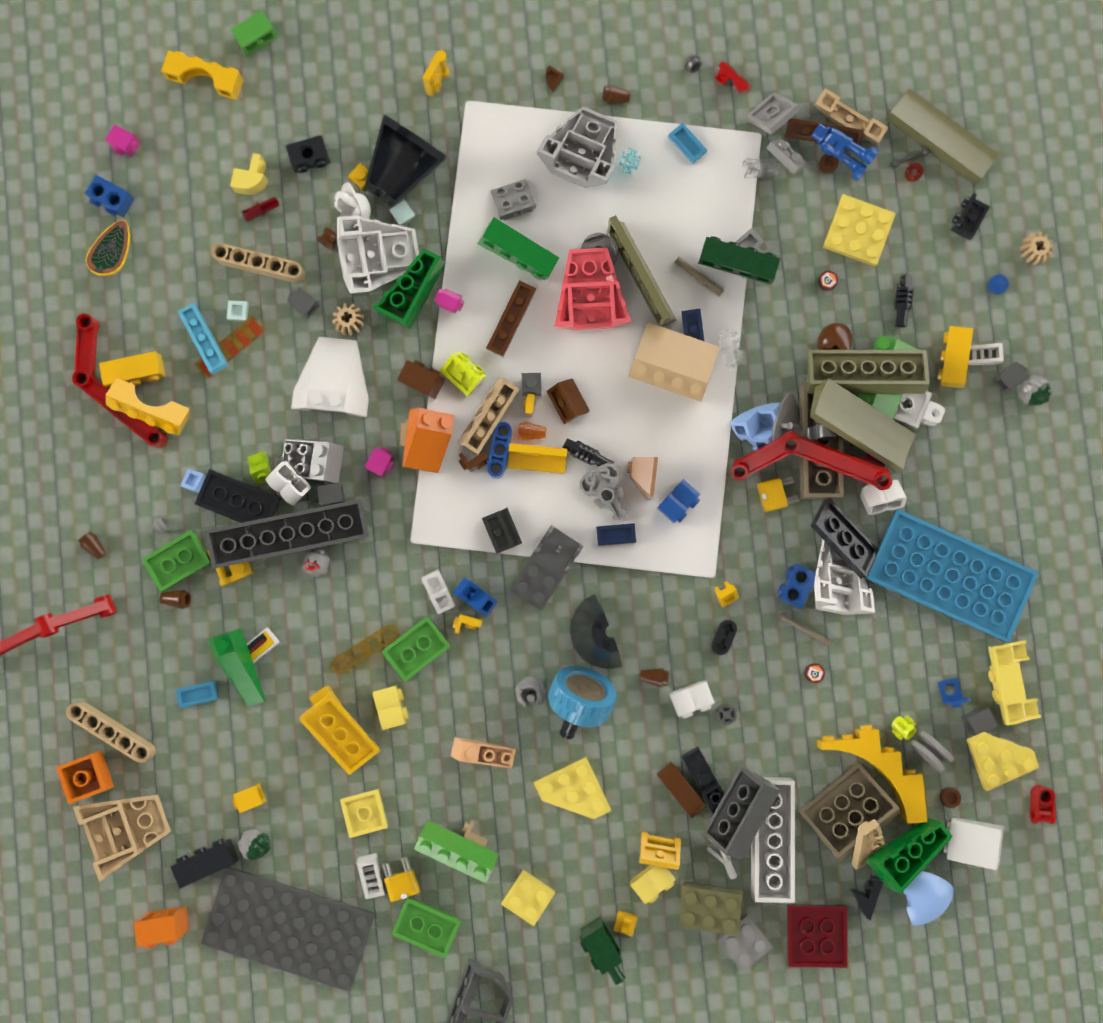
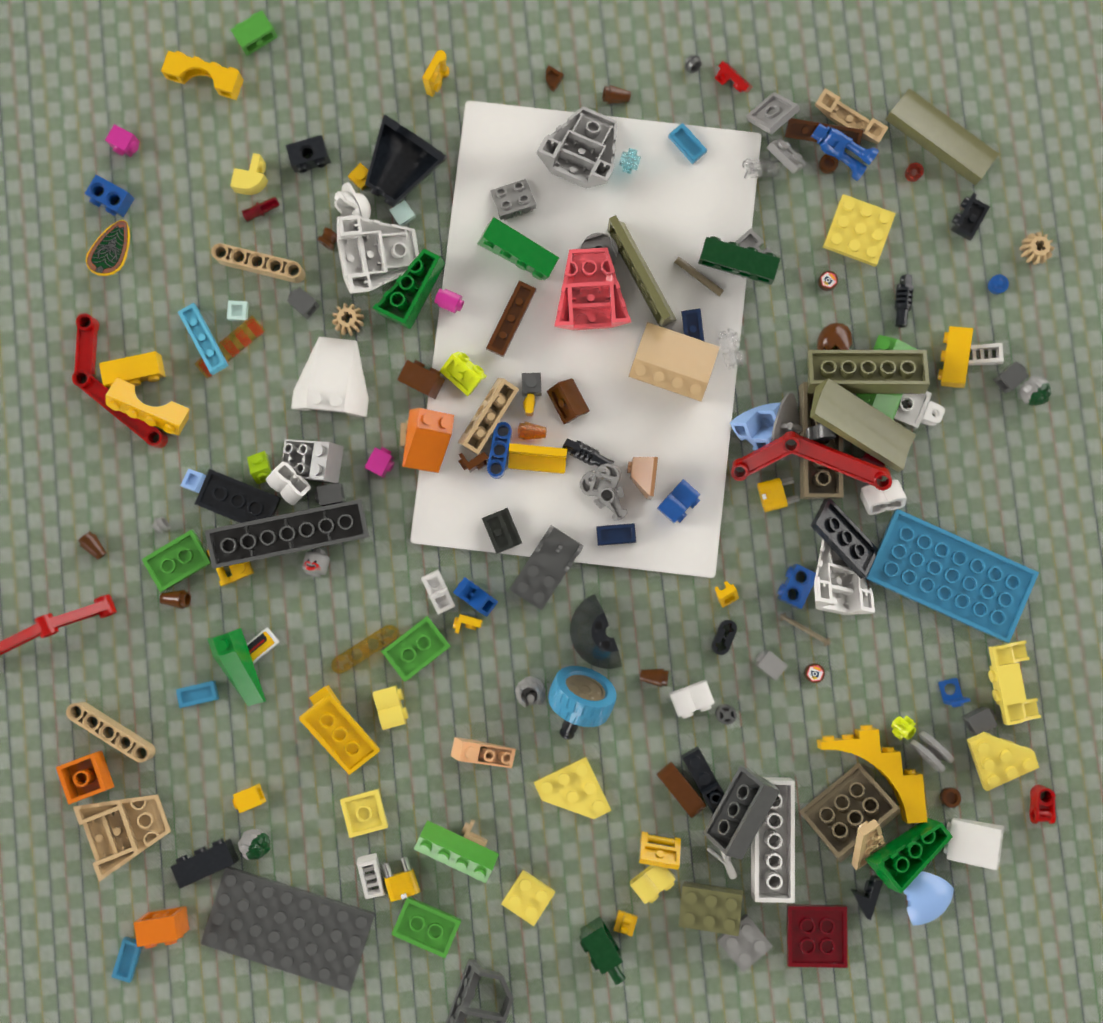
dark grey hinge [892,148,930,167] -> none
none -> dark azure tile [111,937,143,983]
none -> light grey brick [755,650,788,681]

